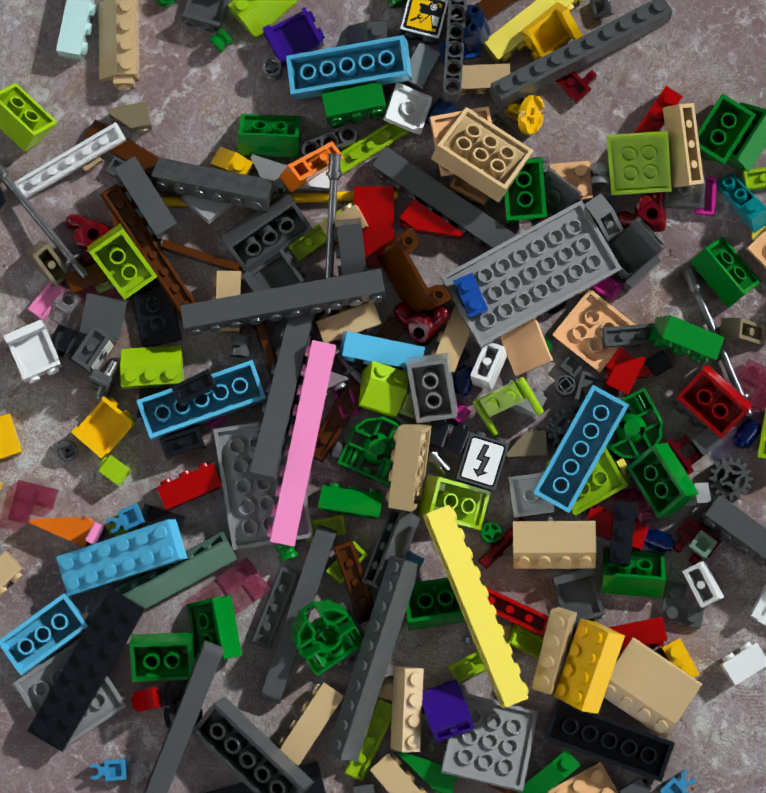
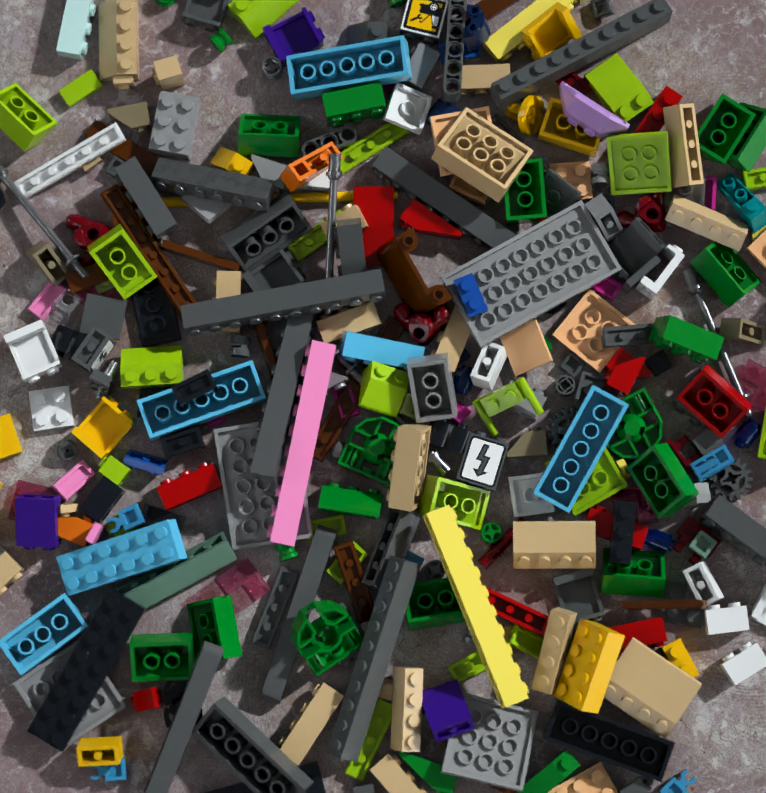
none -> dark purple panel [15,494,61,550]
none -> white plate [28,385,75,432]
none -> bright pink tile [52,459,96,502]
none -> lime tile [58,69,103,108]
none -> tan plate [58,503,78,517]
none -> yellow brick [76,736,123,767]
none -> black panel [79,476,126,524]
none -> blue plate [123,449,168,475]
none -> light grey brick [149,90,201,161]
none -> tan brick [151,55,185,91]
none -> dark grey wheel [425,560,445,580]
none -> yellow brick [537,97,601,158]
none -> lavender wedge [559,81,630,138]
none -> lime slope [584,53,654,122]
none -> reddish brown tile [622,600,707,610]
none -> white panel [635,244,685,300]
none -> tan brick [665,194,748,251]
none -> dark azure plate [689,444,736,483]
none -> white brick [703,602,750,635]

